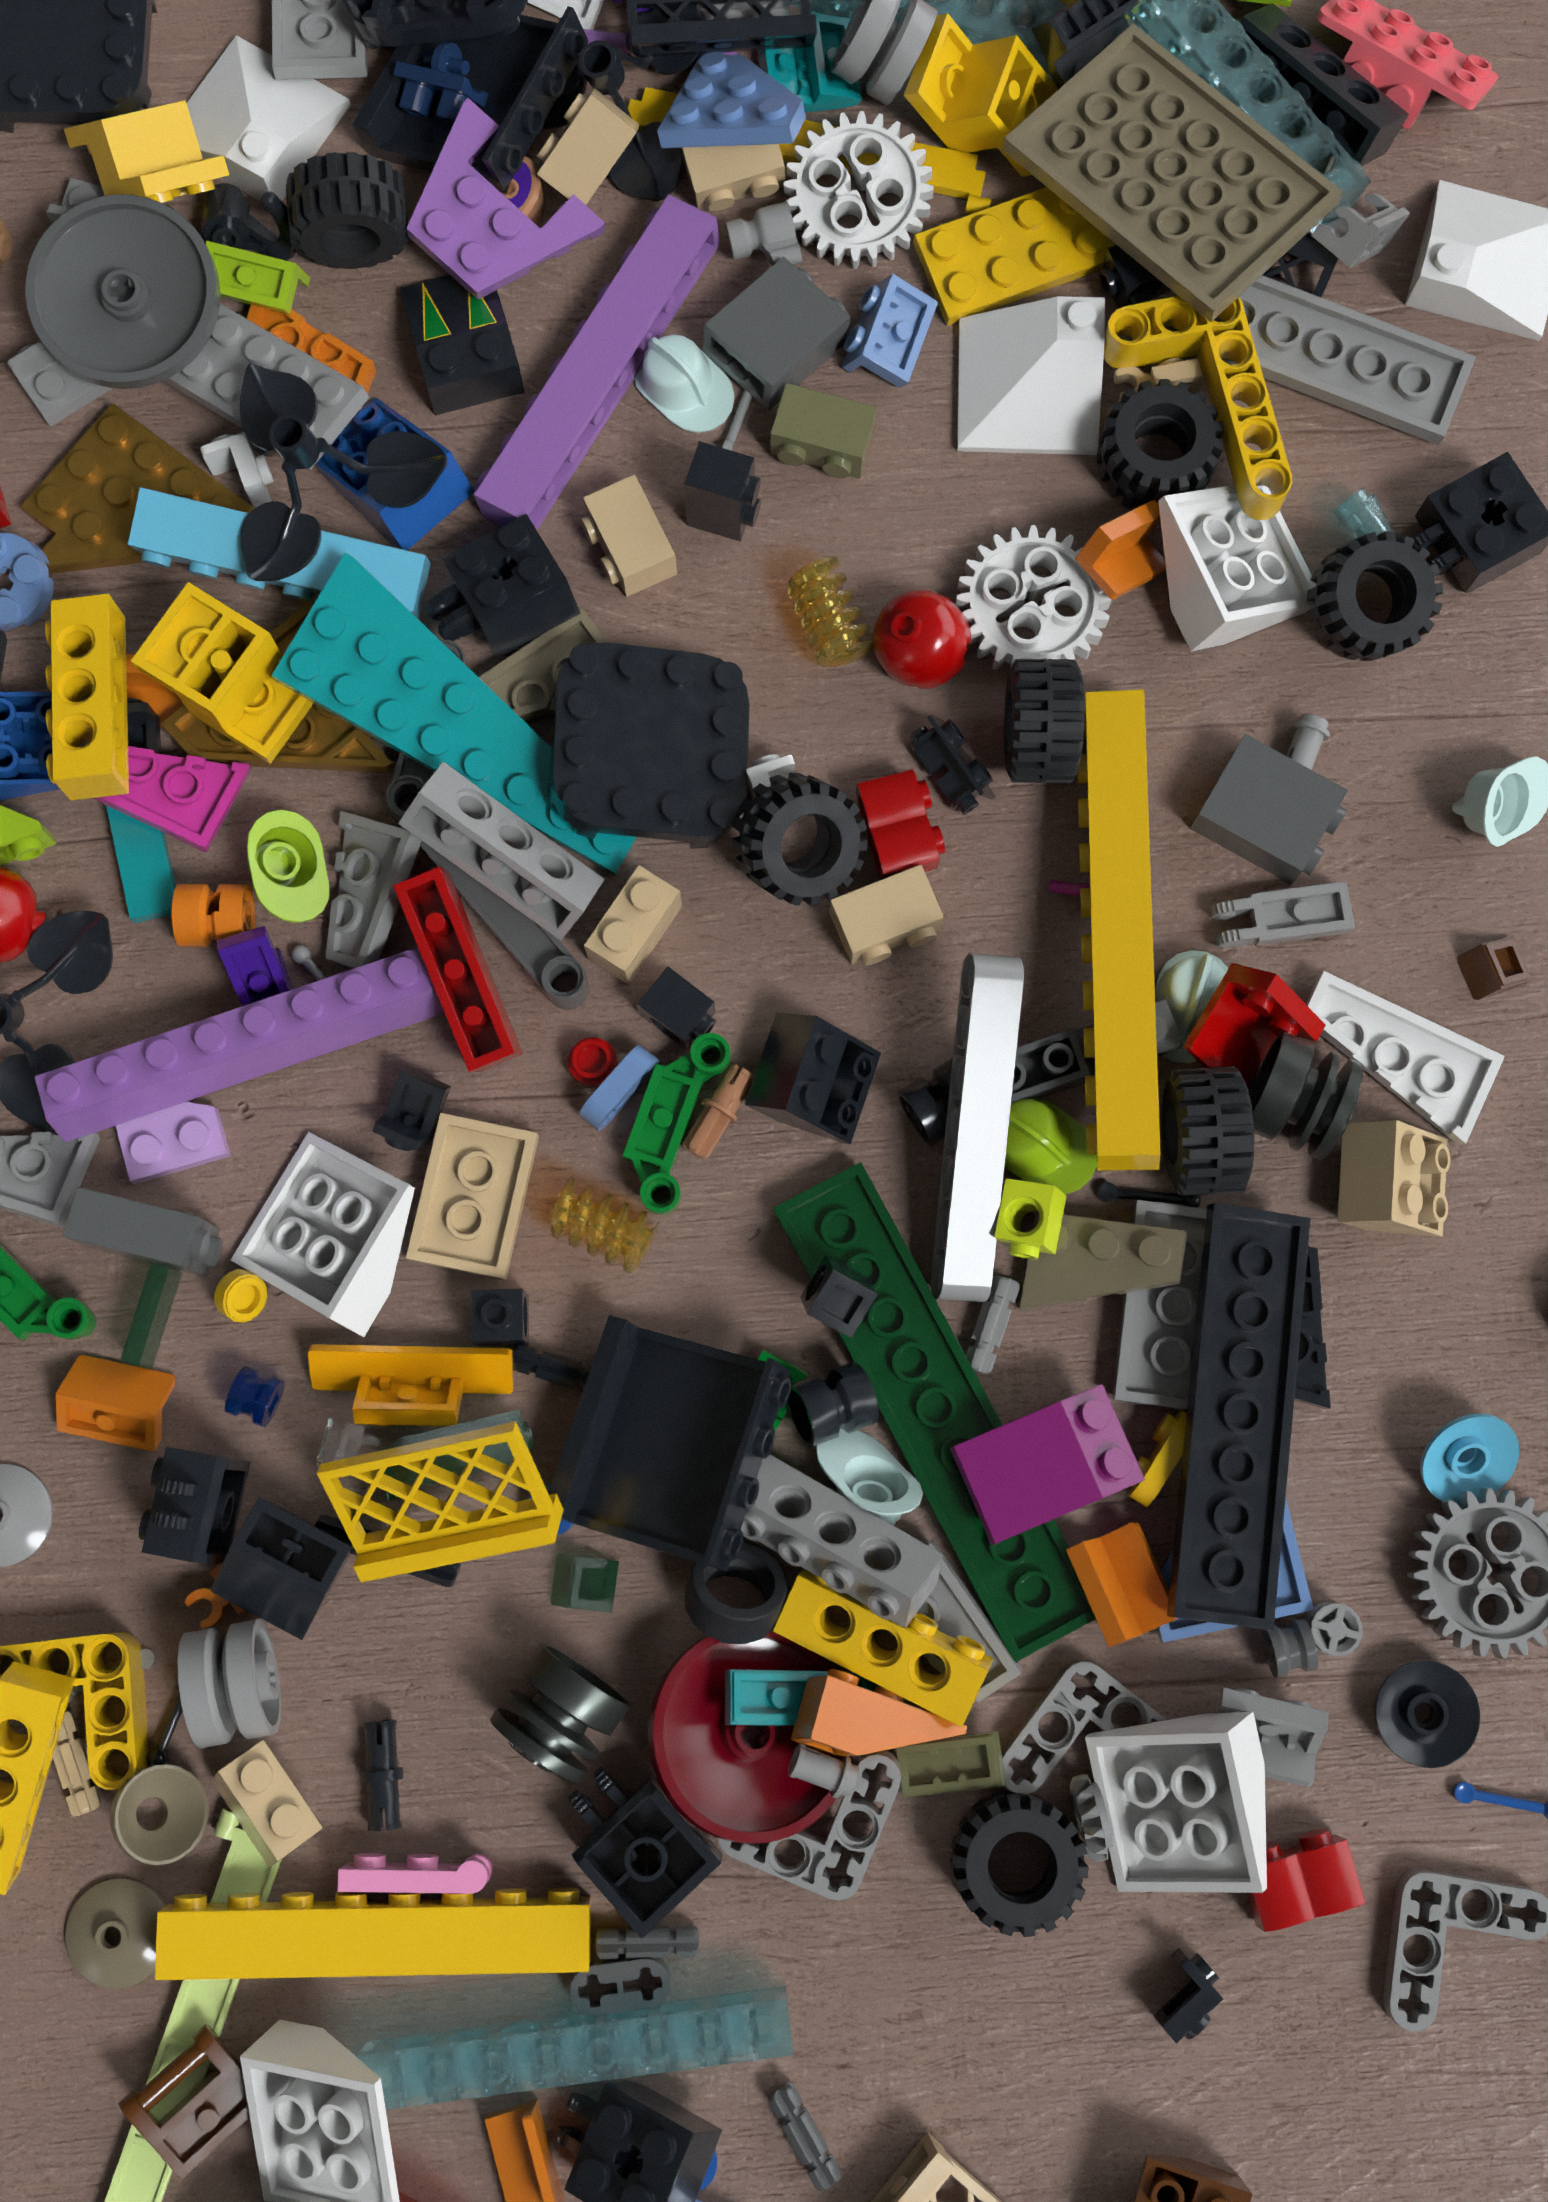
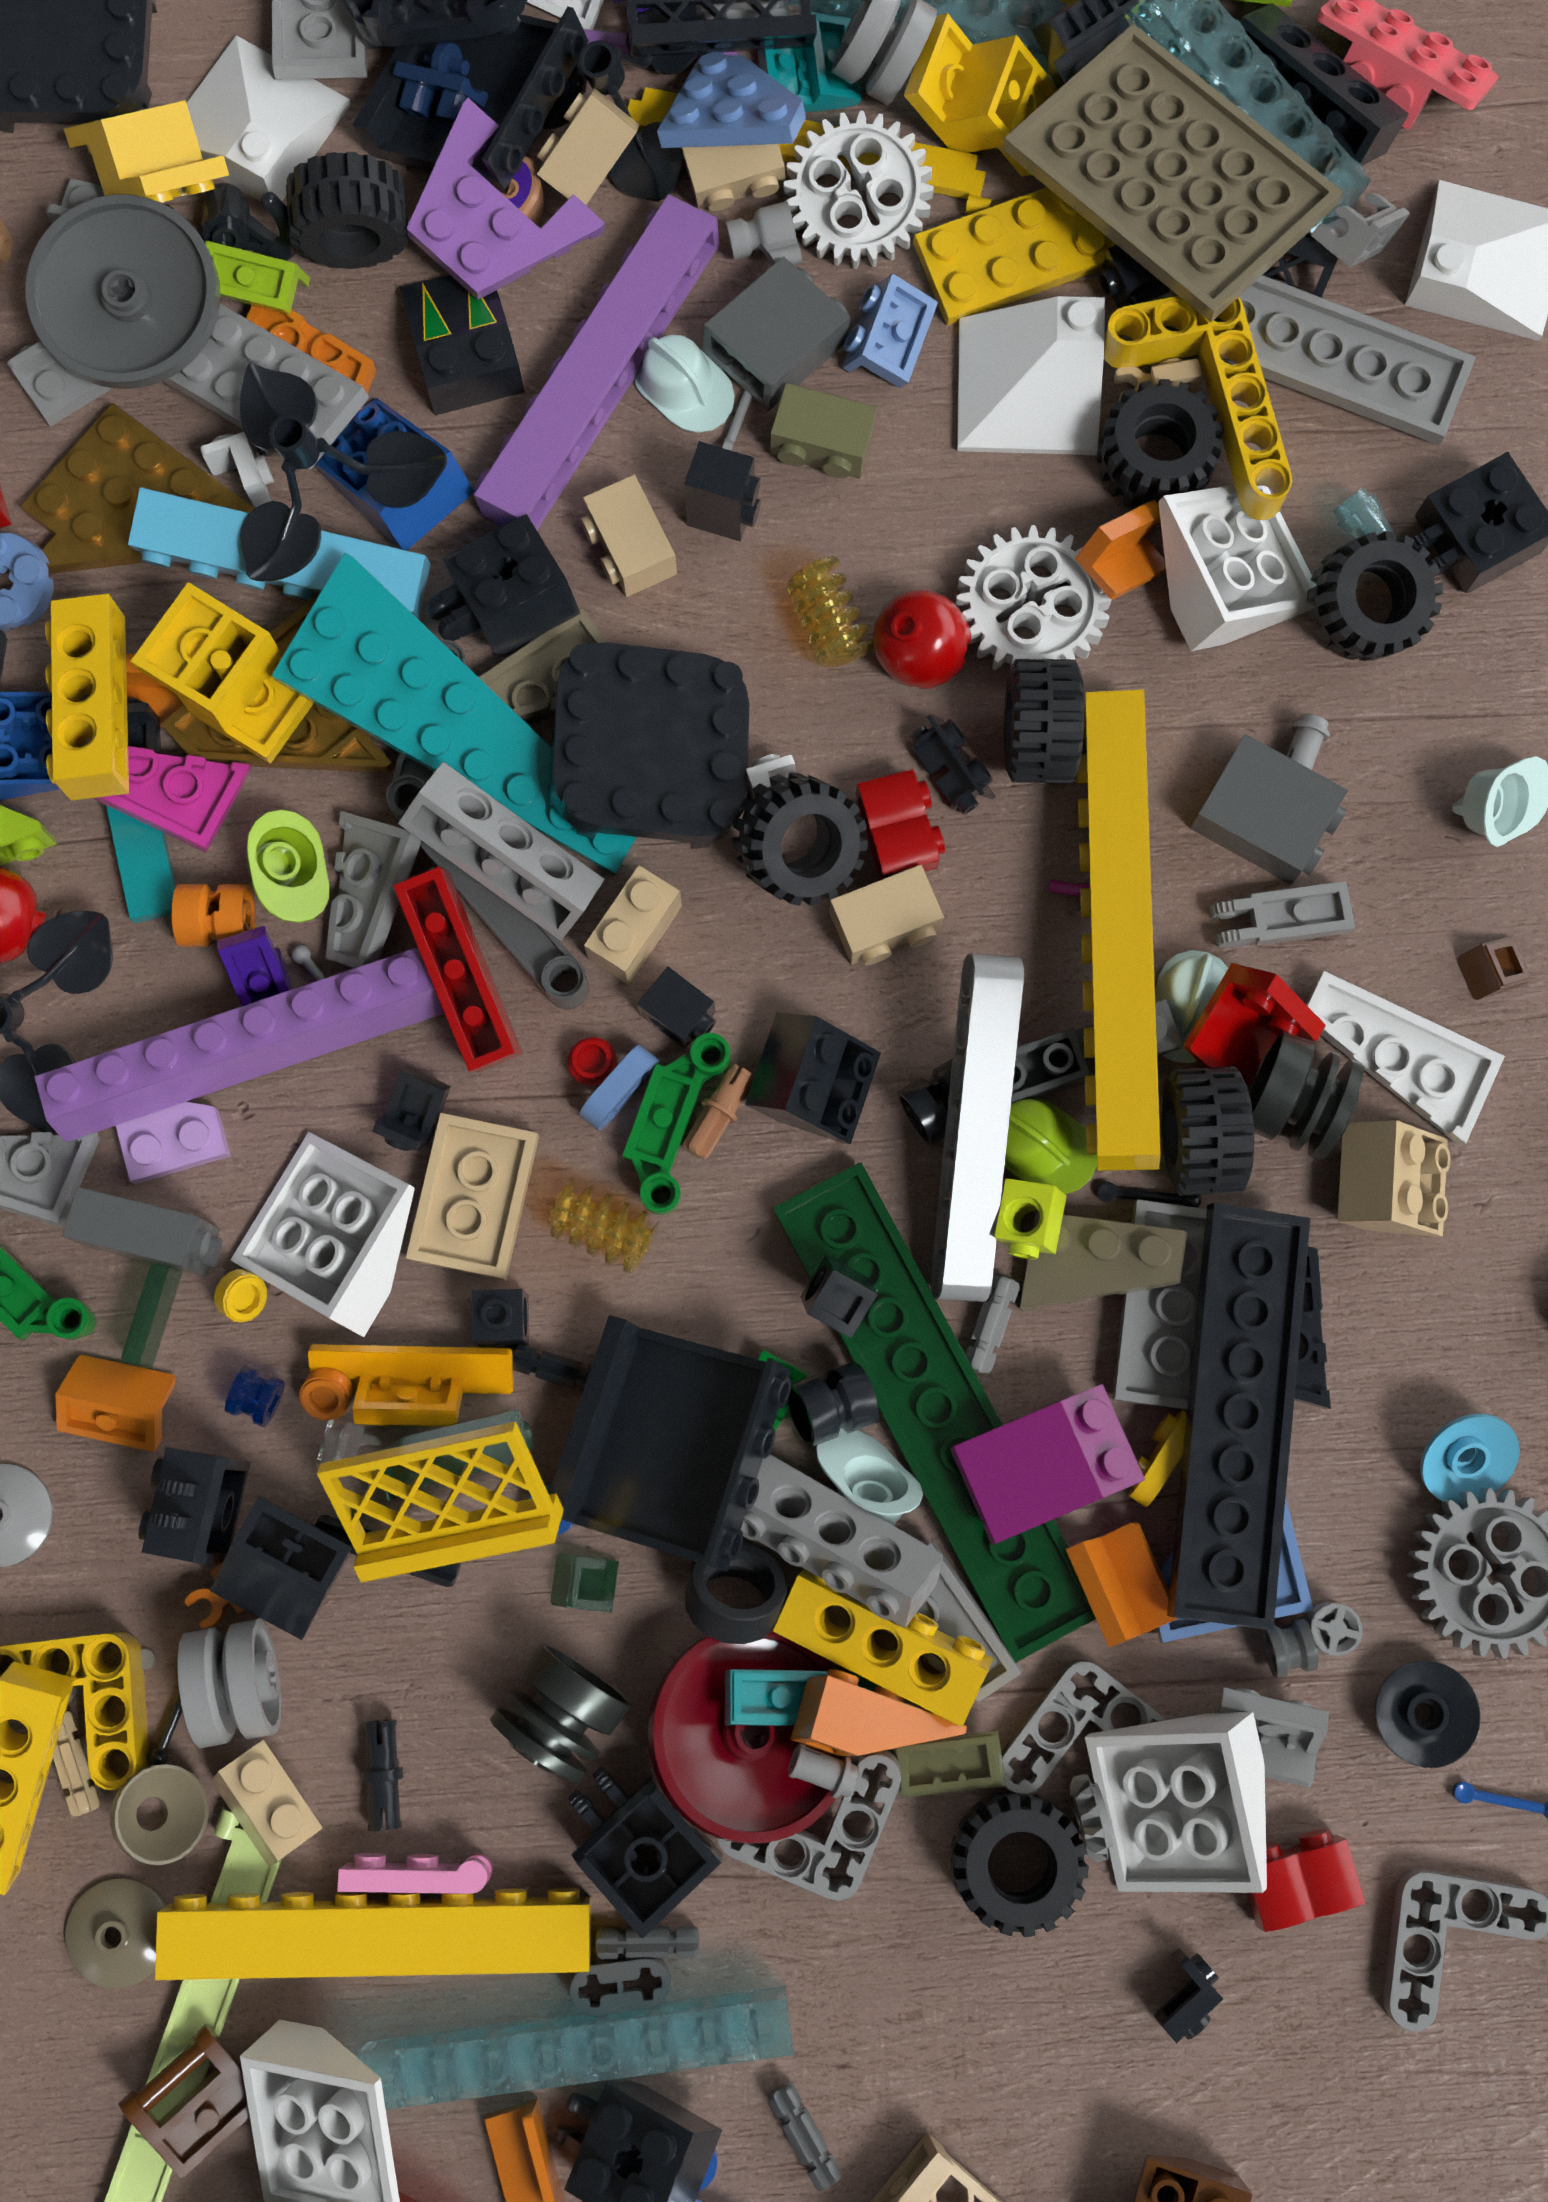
none -> orange tile [299,1368,354,1421]

